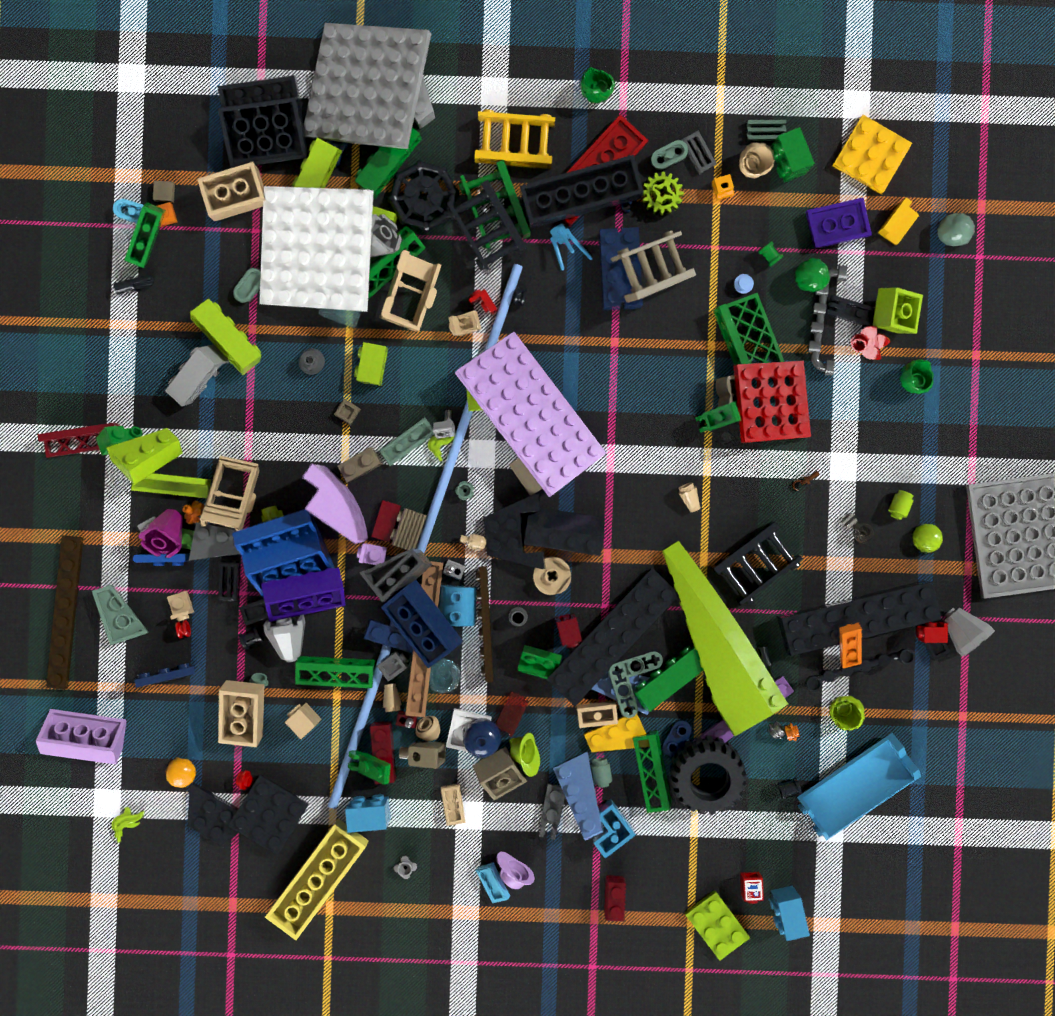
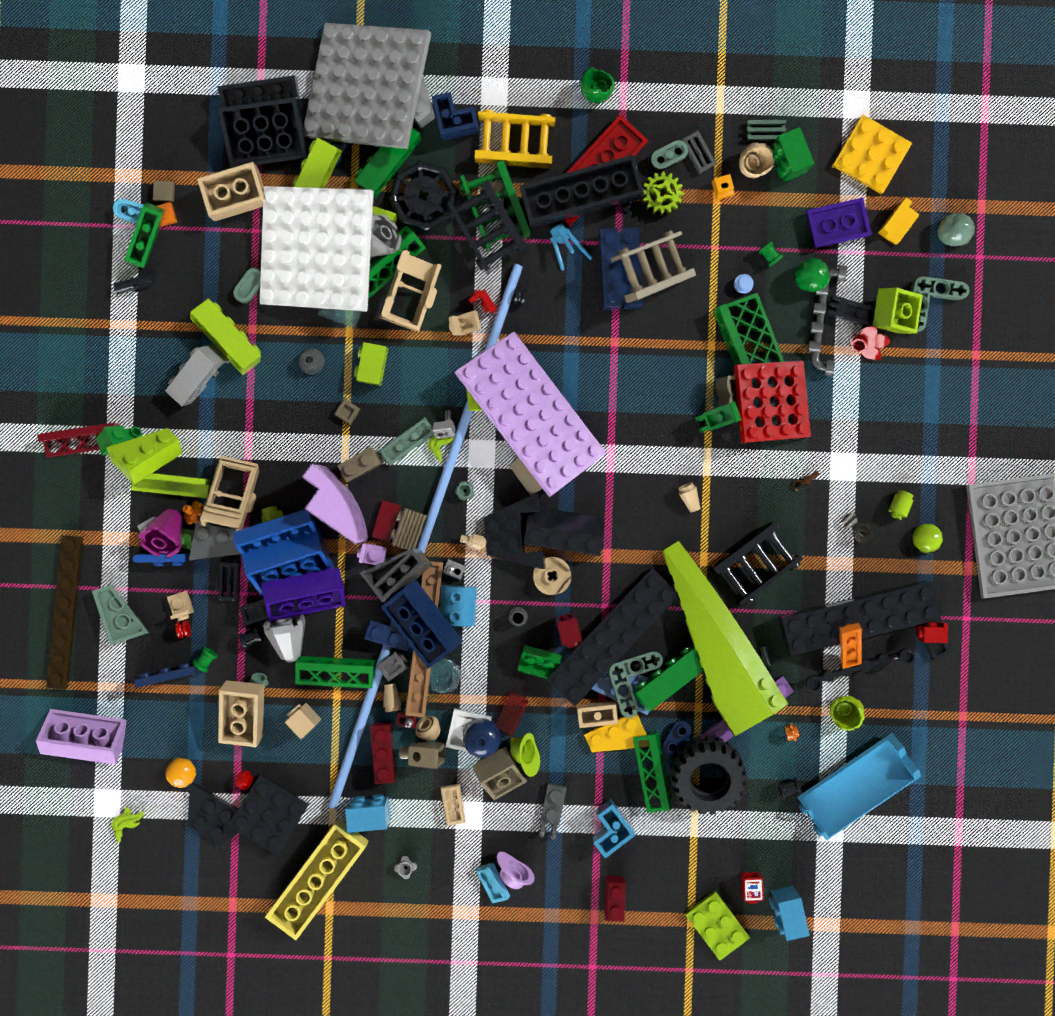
green hinge [348,750,391,785] -> none
dark brown plate [476,566,493,683] -> none
medium blue wing [553,752,603,840] -> none
sand green brick [591,758,612,788] -> none
flat silver plate [769,721,786,739] -> none
green hair [899,359,934,394] -> none
light grey cone [944,608,995,657] -> none
none -> green bush [192,647,218,672]
none -> dark blue brick [432,92,479,141]
none -> sand green beam [911,277,969,333]

